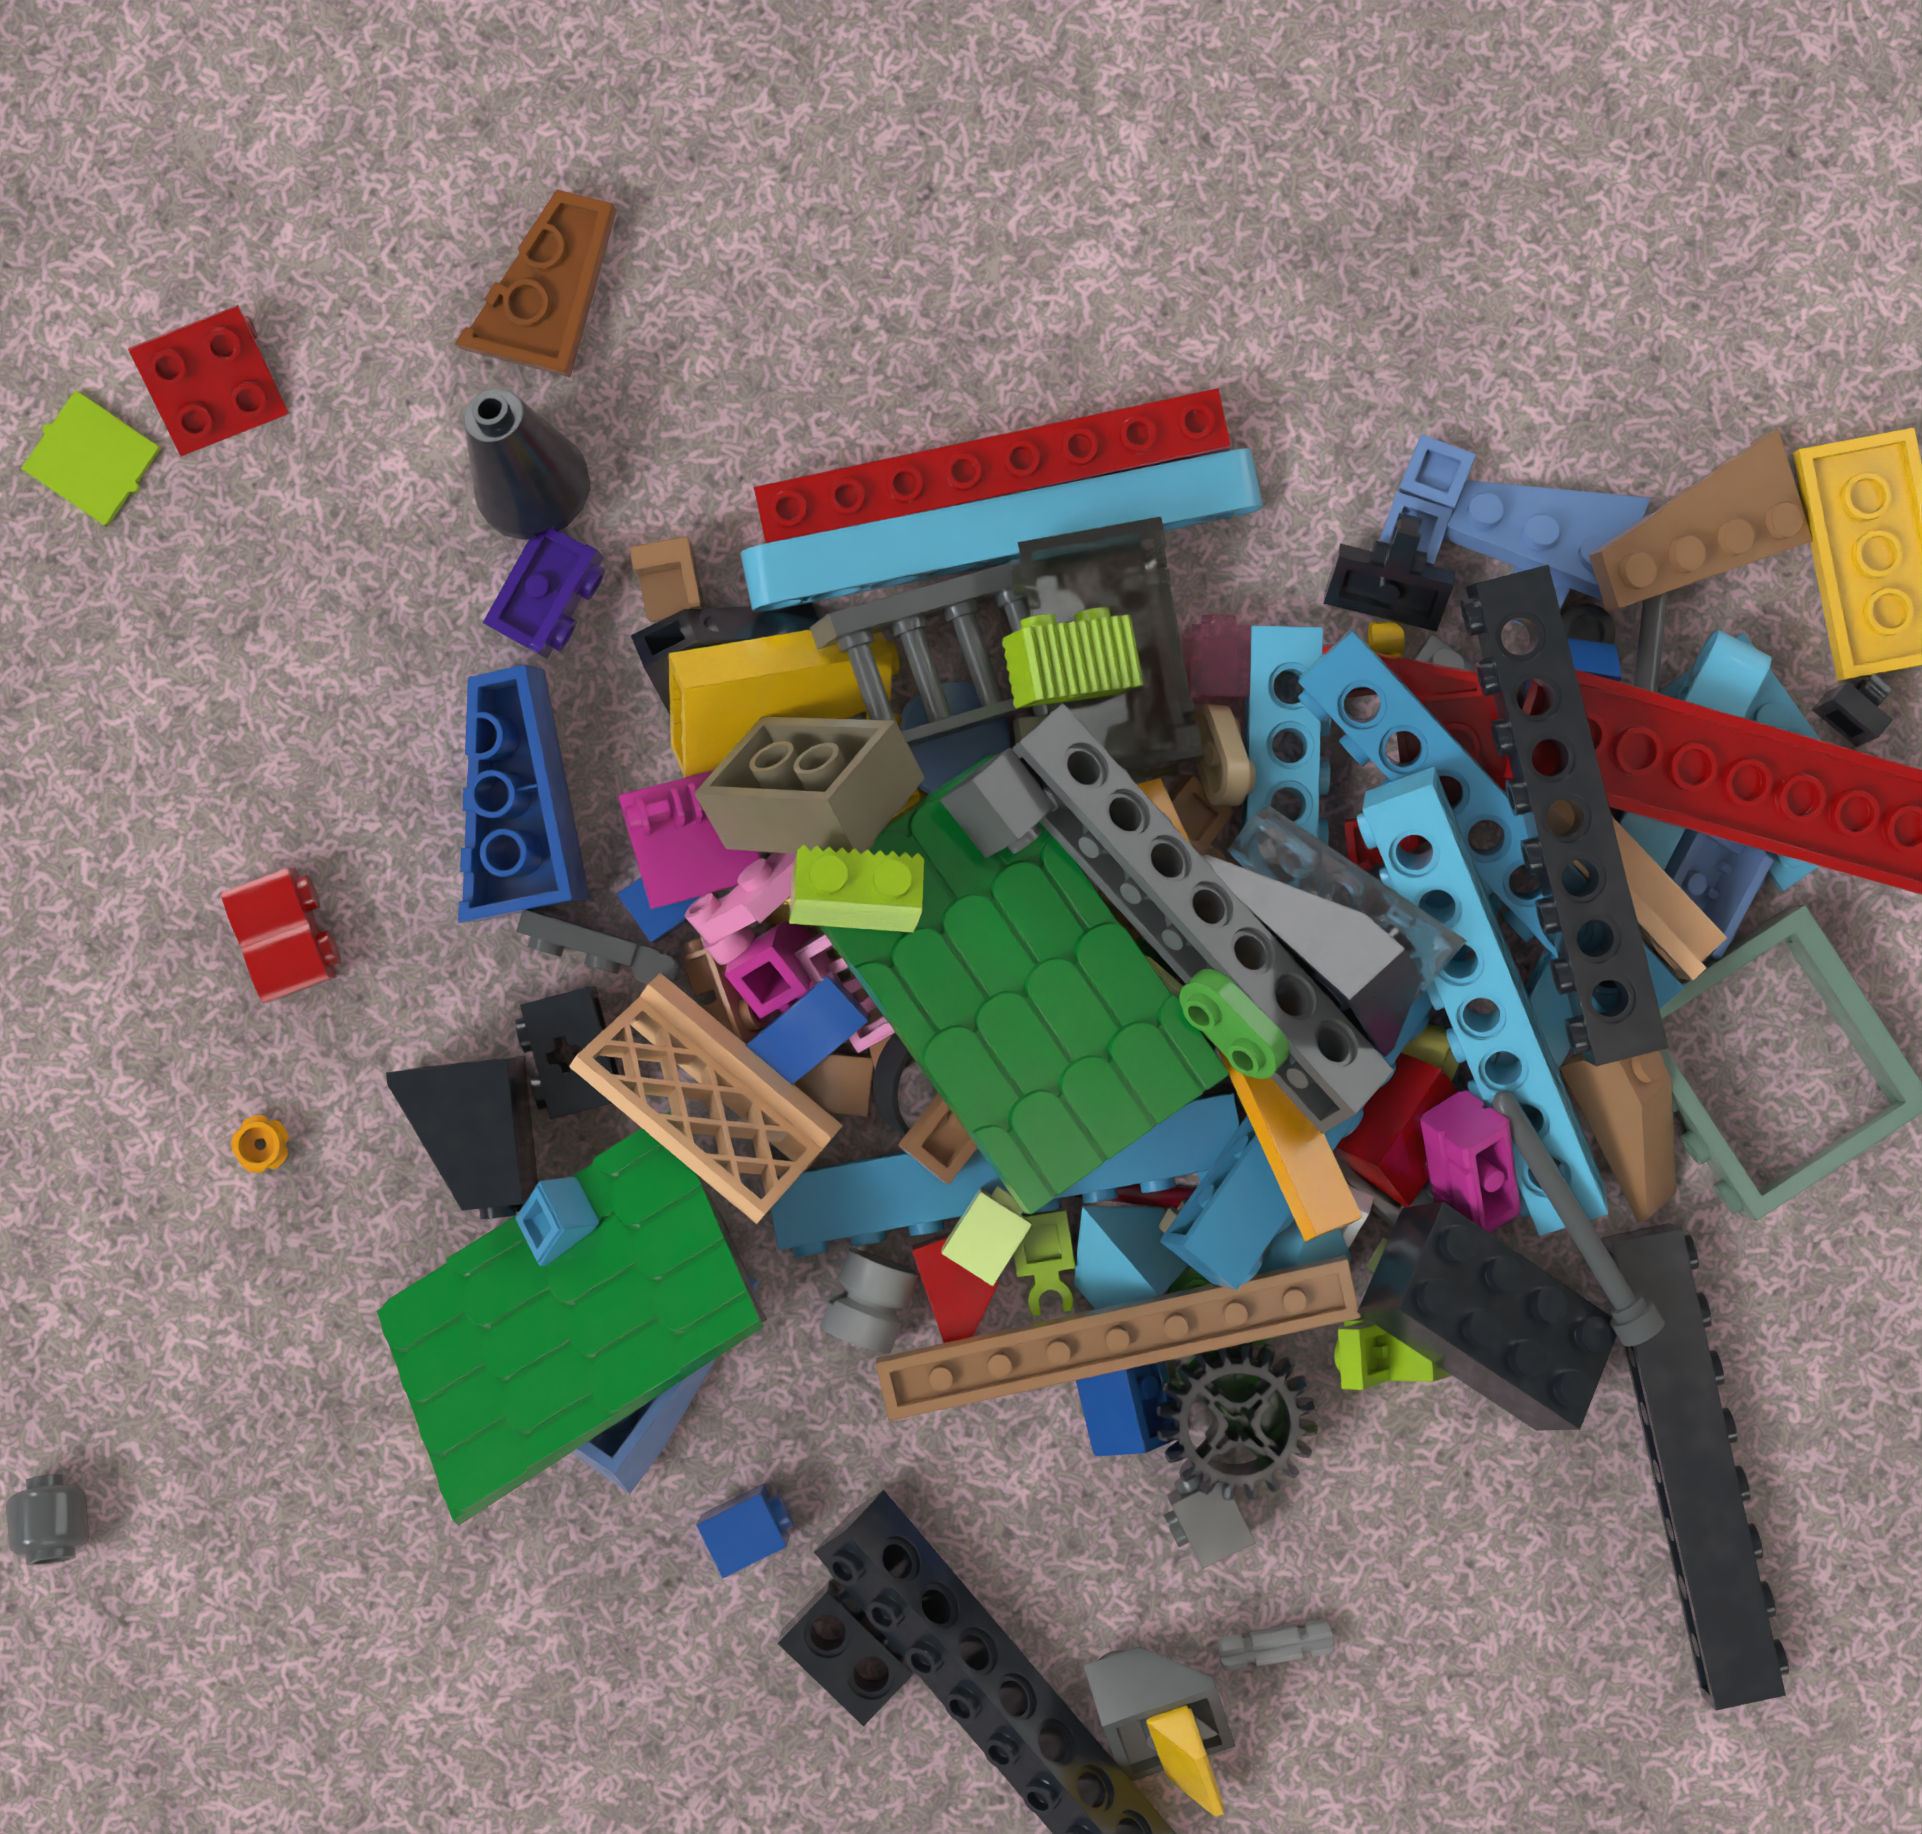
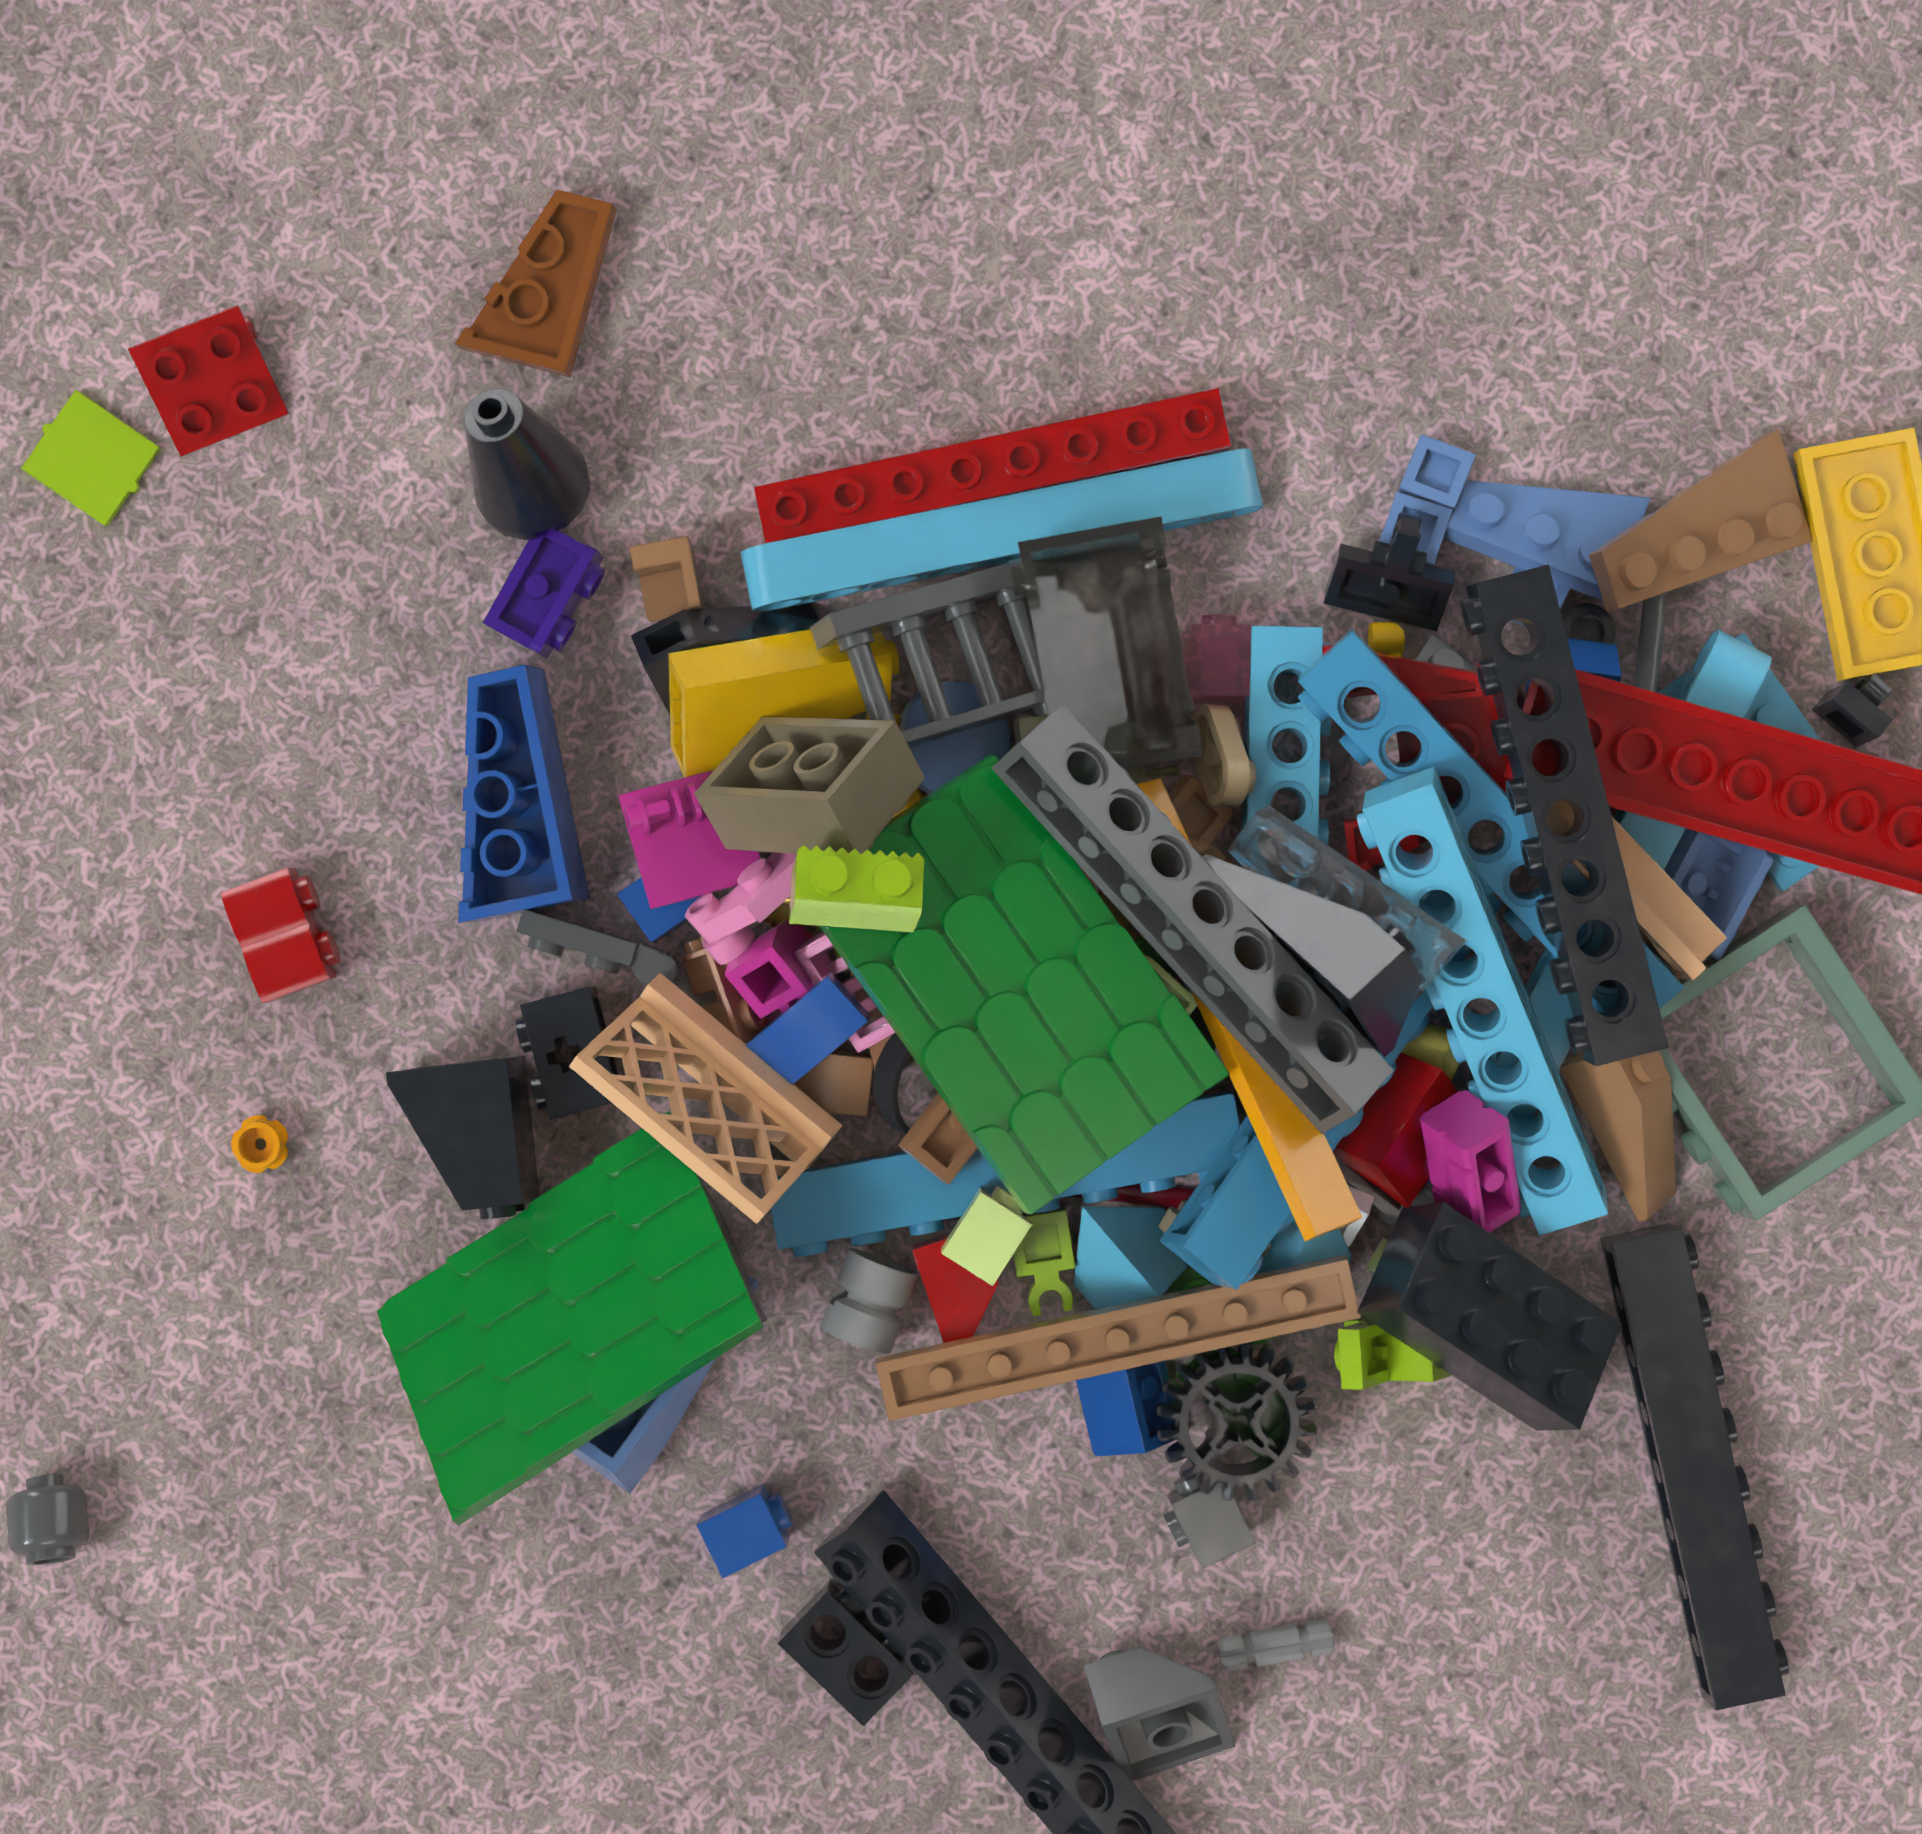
dark azure slope [515,1177,599,1266] -> none
dark grey brick [940,747,1055,859] -> none
lime brick [1002,607,1144,709] -> none
yellow slope [1146,1705,1225,1817] -> none
bright green plate [1179,969,1289,1079] -> none
dark grey piece [1492,1090,1665,1347] -> none

